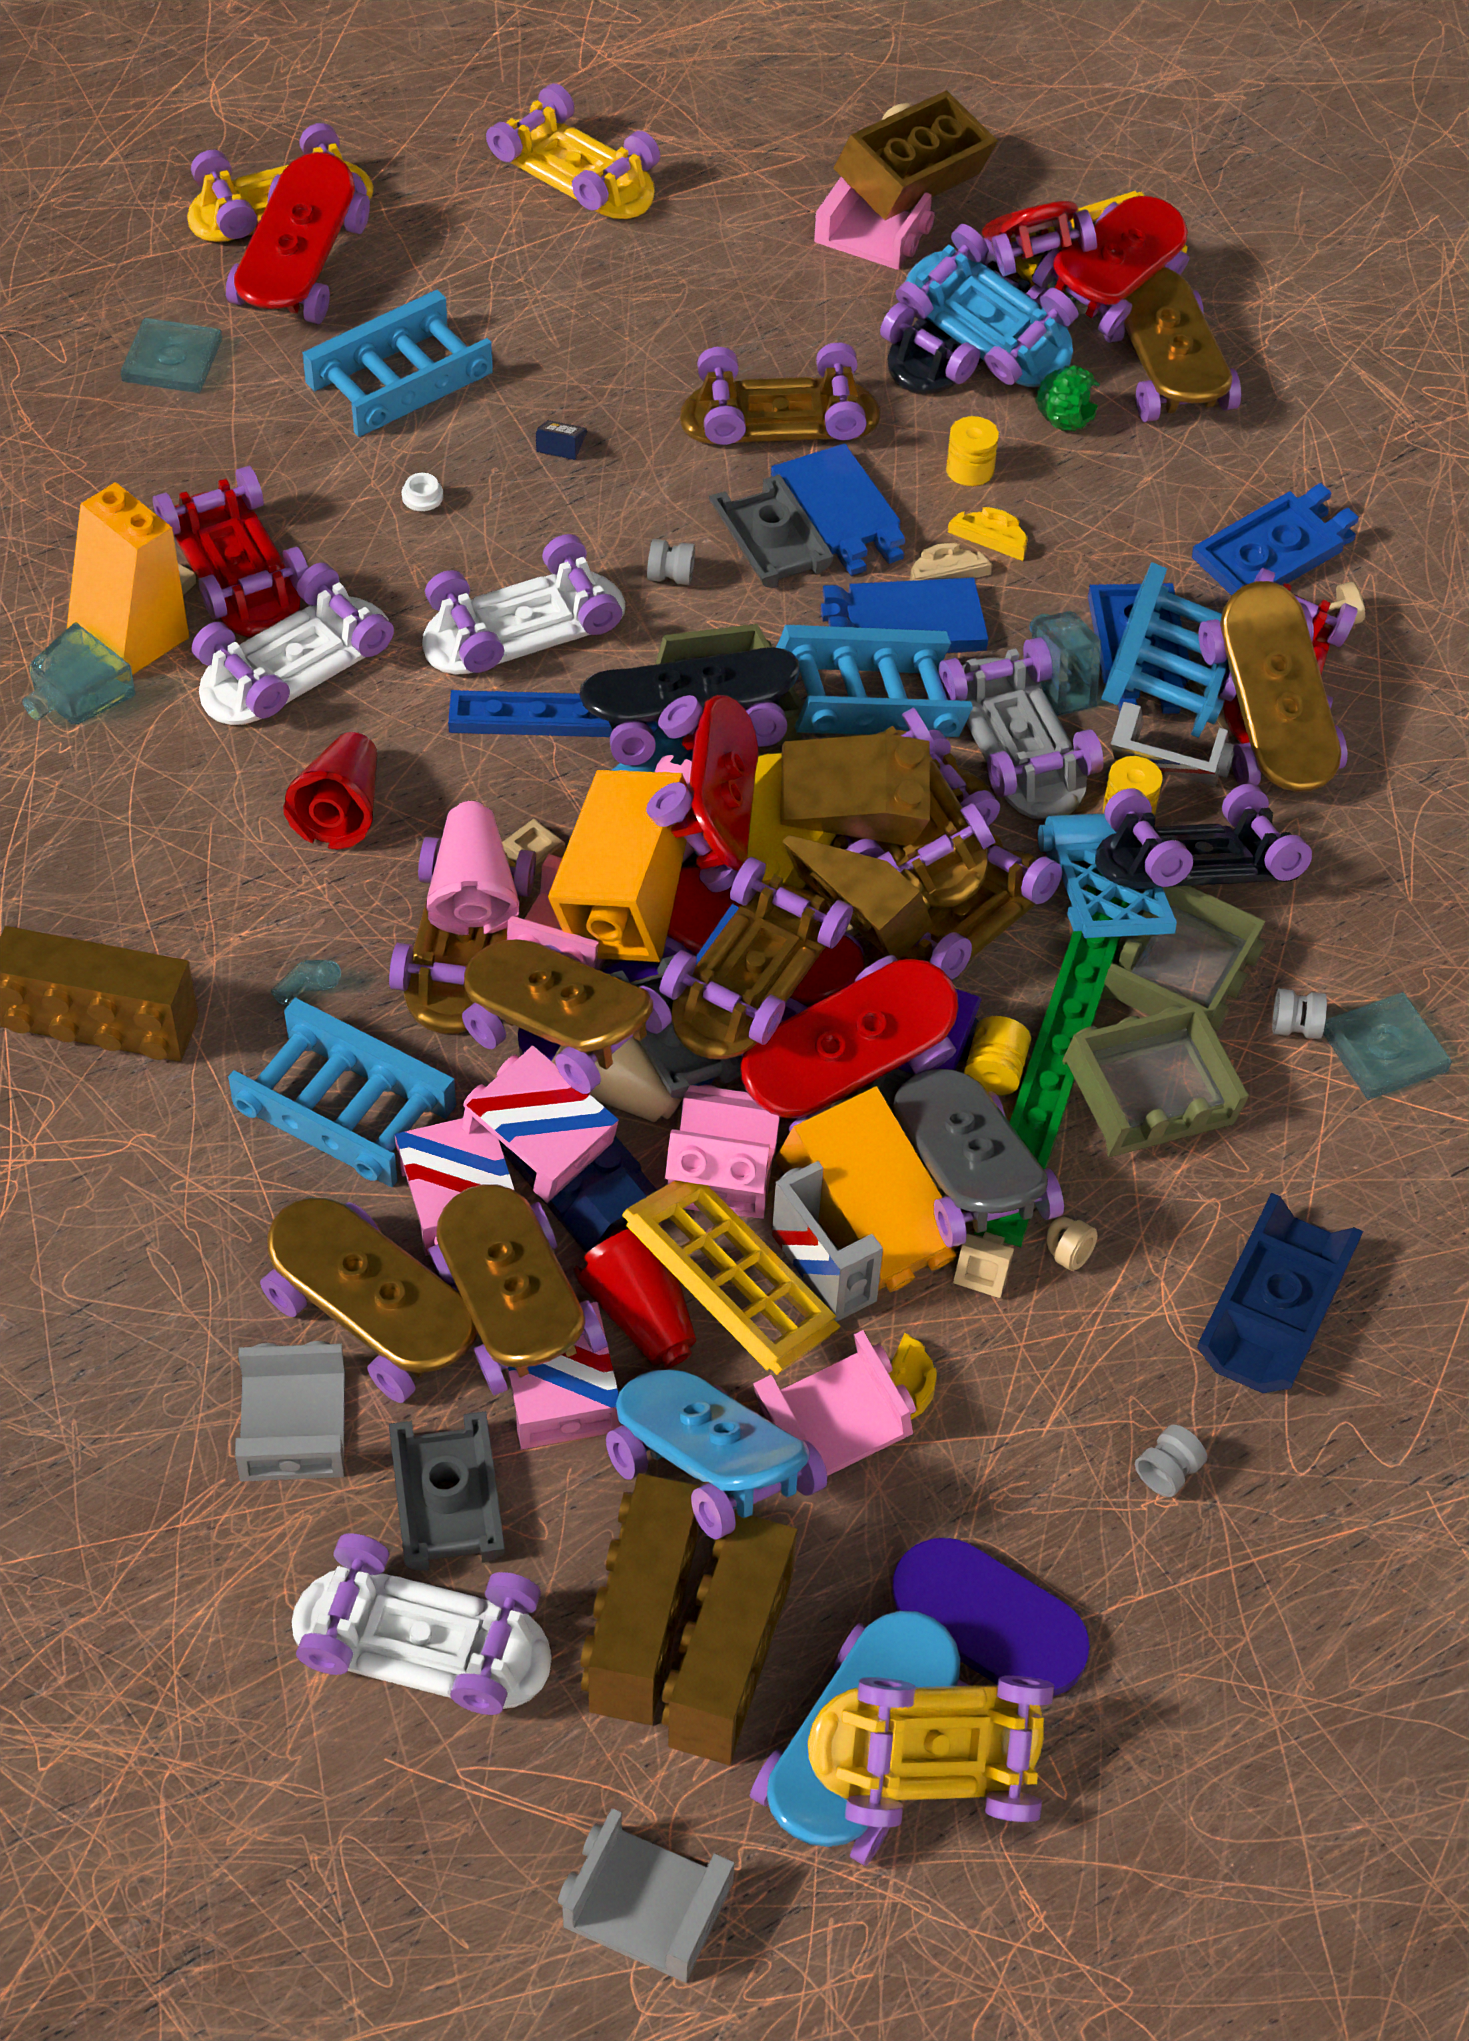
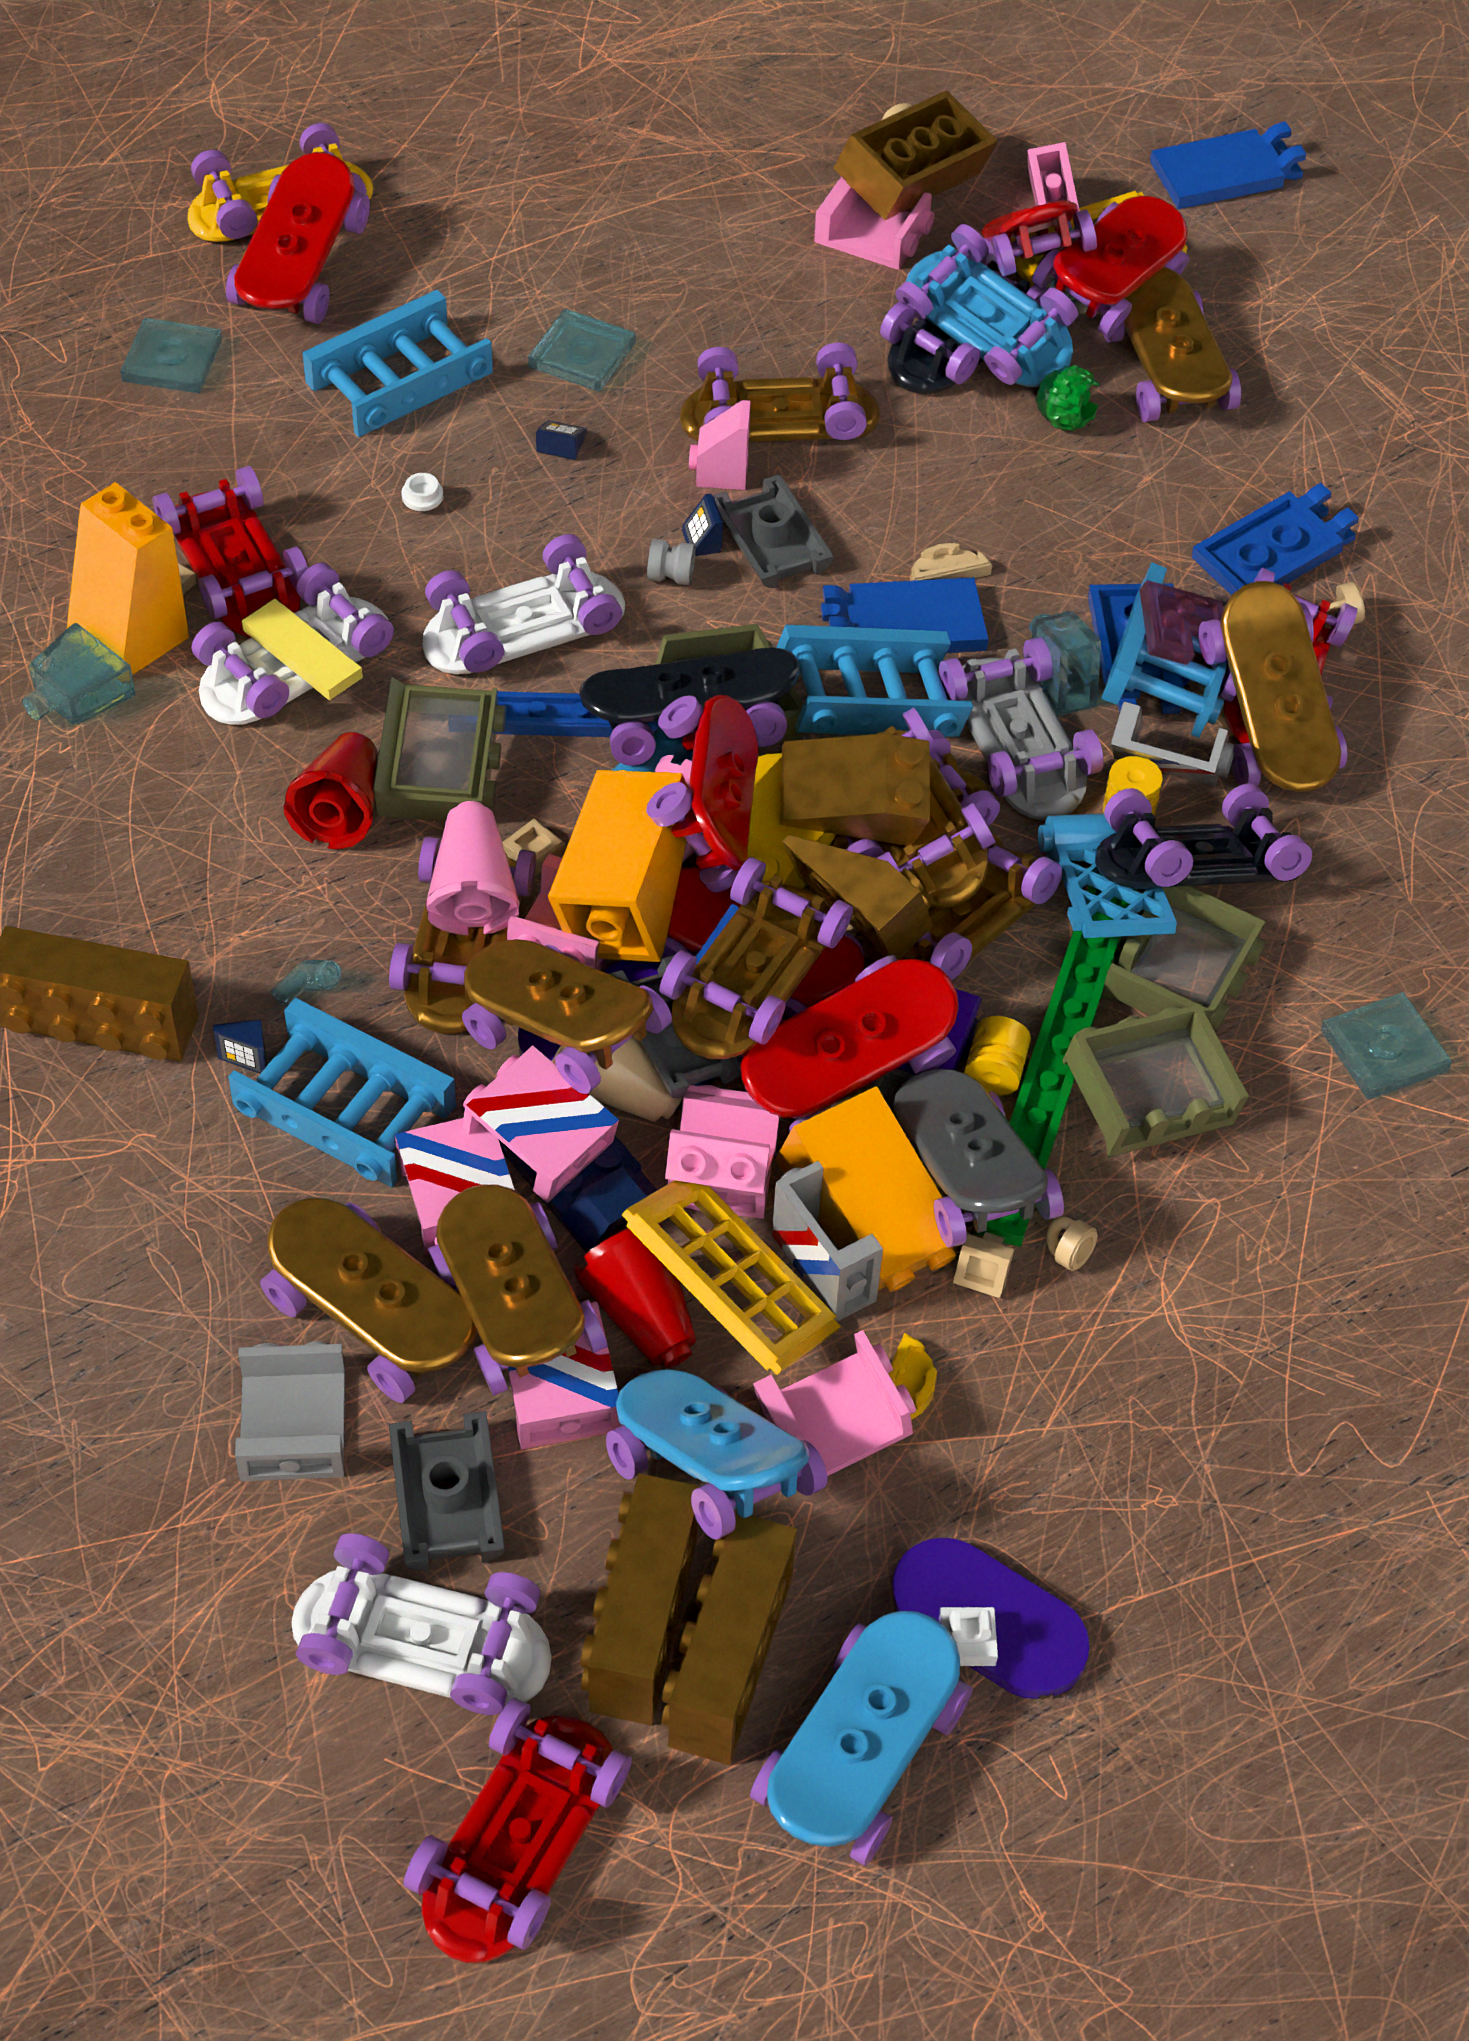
yellow piece [486,83,660,219] -> none
light grey panel [558,1808,735,1983] -> none
blue tile [771,443,905,576] -> none
yellow piece [808,1676,1054,1827] -> none
yellow piece [946,416,999,486] -> none
yellow tile [948,507,1028,561] -> none
light grey wheel [1135,1424,1208,1497] -> none
dark blue piece [1197,1193,1363,1393] -> none
light grey wheel [1272,988,1327,1040] -> none
none -> dark blue slope [213,1020,267,1074]
none -> light yellow tile [242,599,363,701]
none -> window [373,677,506,821]
none -> red piece [404,1697,632,1963]
none -> clear light blue tile [528,308,635,392]
none -> dark blue slope [682,493,723,556]
none -> bright pink slope [689,400,750,490]
none -> white tile [939,1607,998,1666]
none -> bright pink slope [1028,142,1079,212]
none -> clear pink tile [1139,580,1223,665]
none -> blue tile [1150,121,1307,209]

